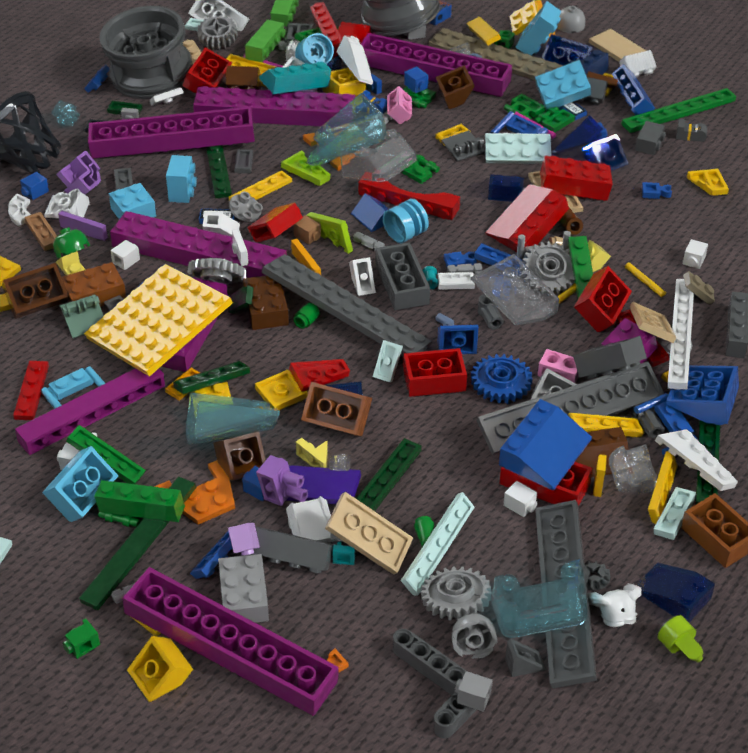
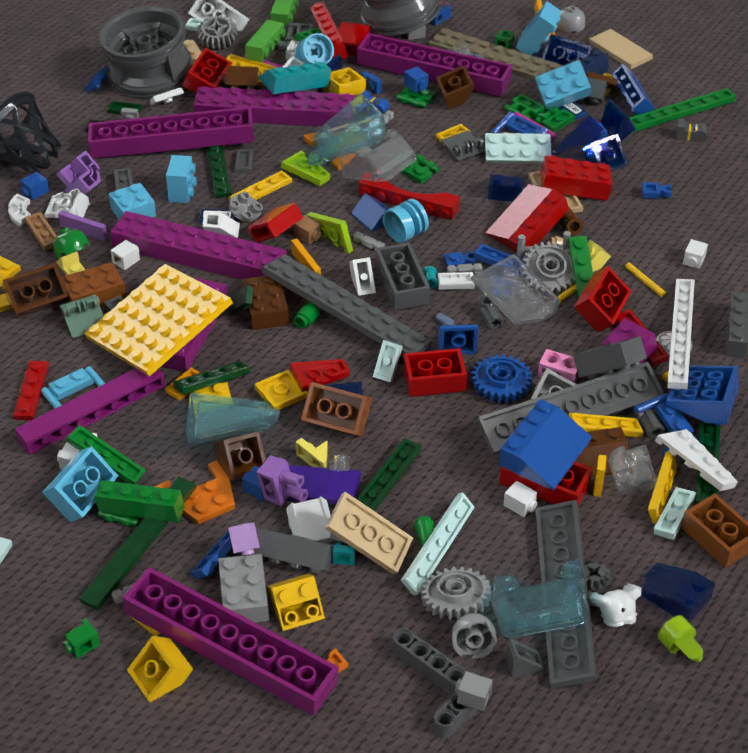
clear light blue brick [51,100,80,127] -> none
light grey gear [187,258,246,284] -> none
white plate [232,229,248,266] -> none
white wedge [336,35,373,85] -> none
bright pink brick [387,86,412,124] -> none
yellow tile [466,17,501,46] -> none
yellow plate [510,0,539,35] -> none
white brick [619,50,657,78] -> none
tan tile [629,302,676,343] -> none
dark grey brick [635,121,666,155] -> none
dark tan plate [683,271,715,304] -> none
yellow wing [687,169,729,196] -> none
none -> yellow slope [267,574,325,631]
none -> clear blue slope [600,99,636,143]

